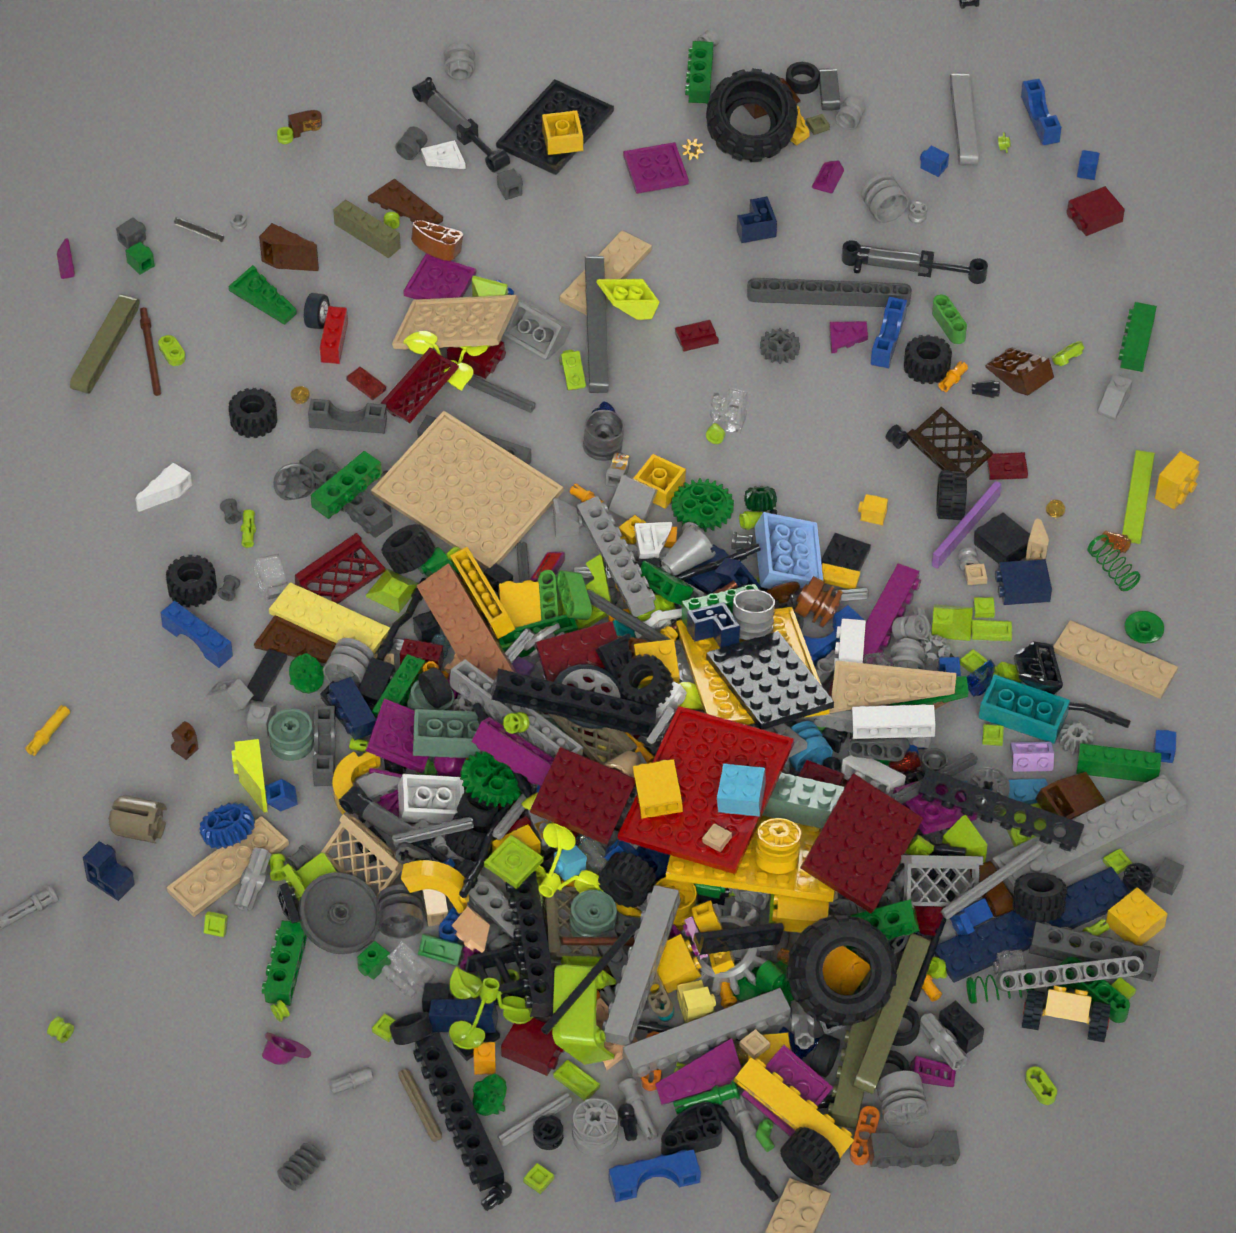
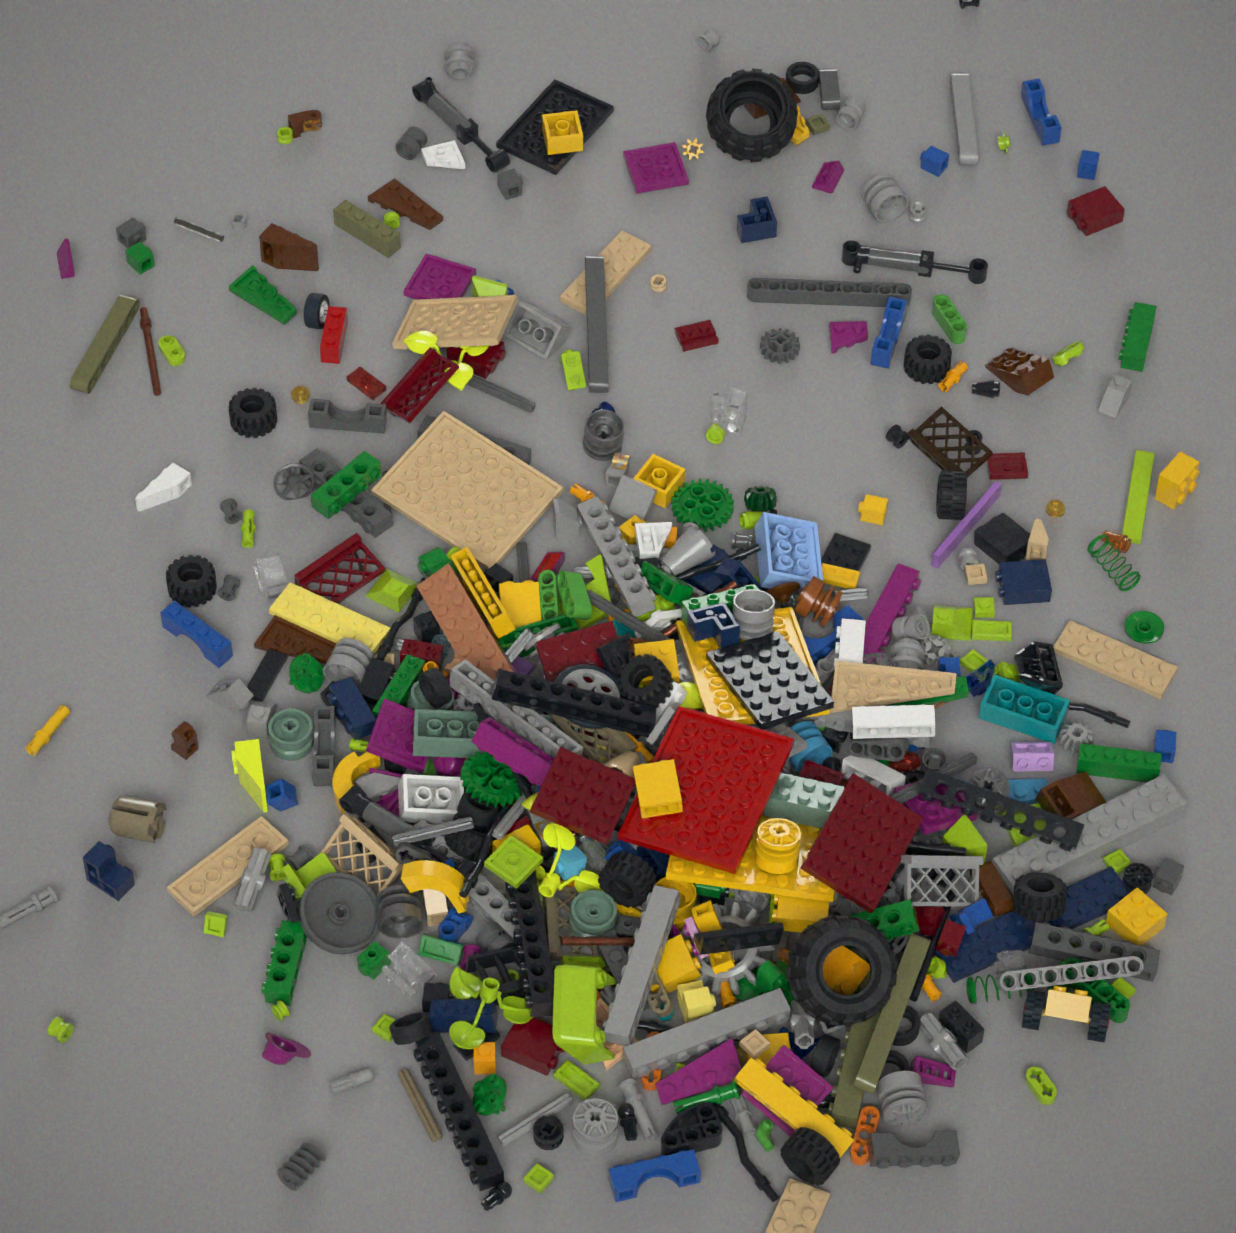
blue gear [199,802,255,849] -> none
black tyre [381,524,435,574] -> none
dark orange beam [411,220,463,261] -> none
light nougat slope [452,906,490,953] -> none
lime wheel [503,712,530,734] -> none
black piece [541,924,637,1035] -> none
neon yellow slope [596,279,660,320] -> none
yellow plate [660,626,678,642] -> none
green brick [685,41,714,104] -> none
tan plate [702,824,732,852] -> none
medium azure brick [717,764,766,816] -> none
lime tile [905,835,934,856] -> none
light grey axle [941,843,1044,919] -> none
lime tile [982,724,1004,746] -> none
none -> tan bush [650,274,667,292]
none -> dark red brick [936,920,966,957]

